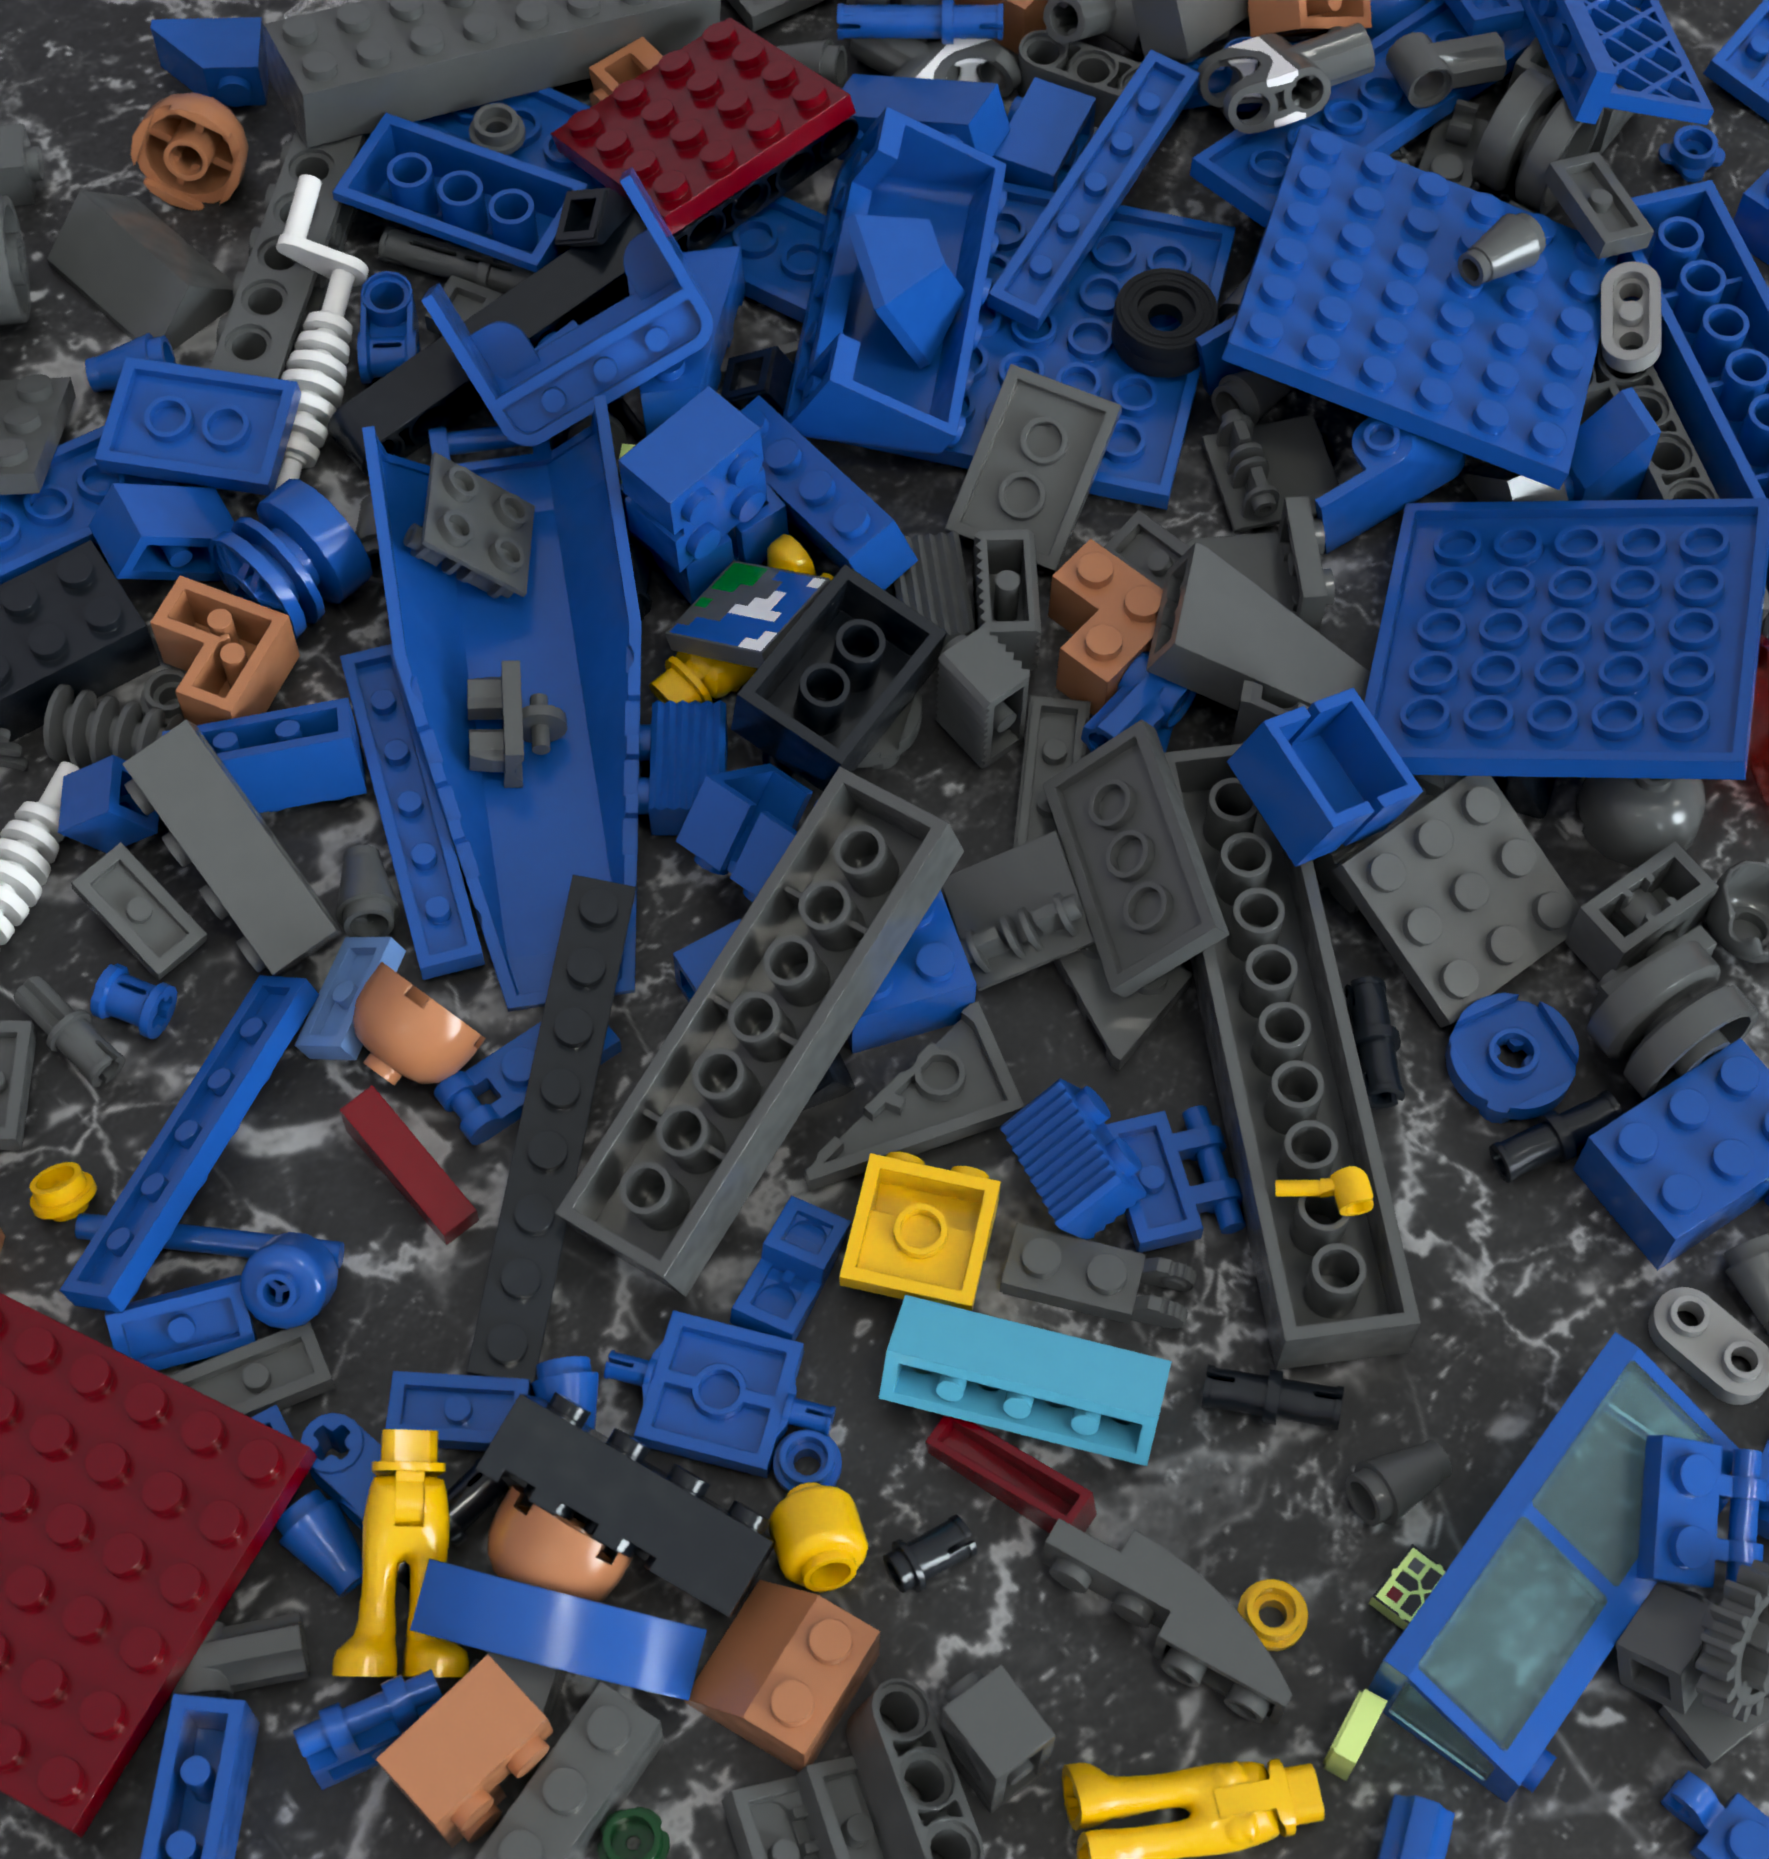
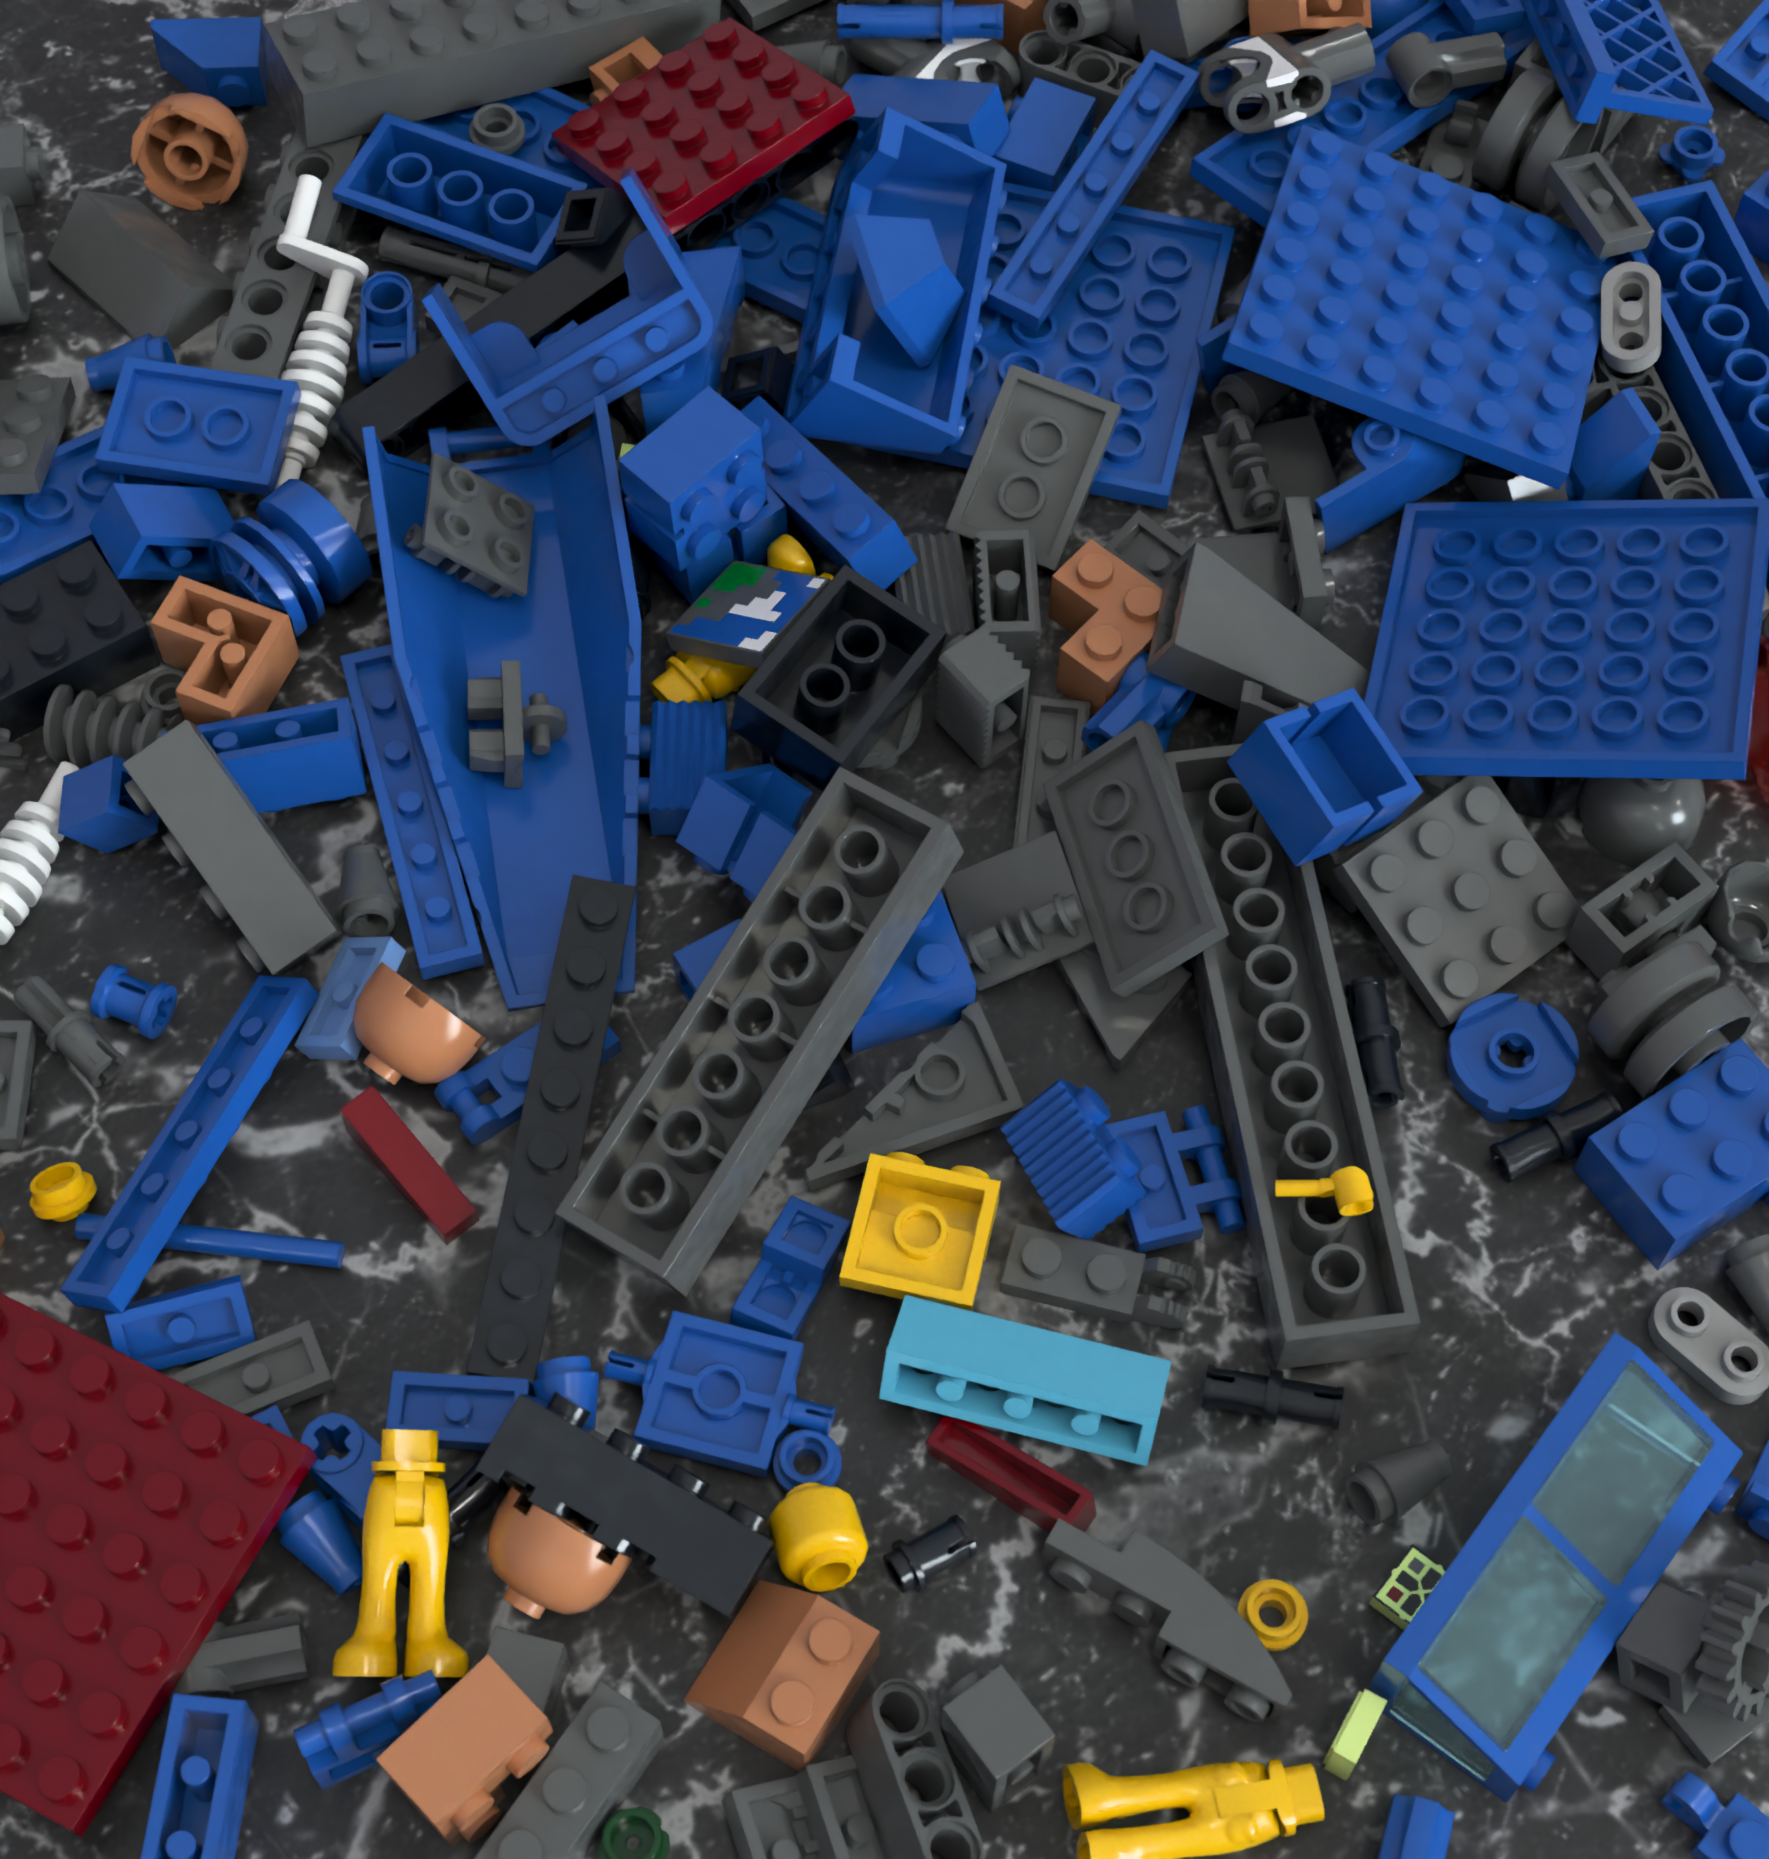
dark grey plate [71,842,207,981] -> none
blue head [240,1232,338,1329] -> none
blue slope [410,1559,707,1701] -> none
black tyre [1111,268,1219,378] -> none
dark grey cone [1458,213,1546,286] -> none
blue plate [1637,1435,1768,1588] -> none

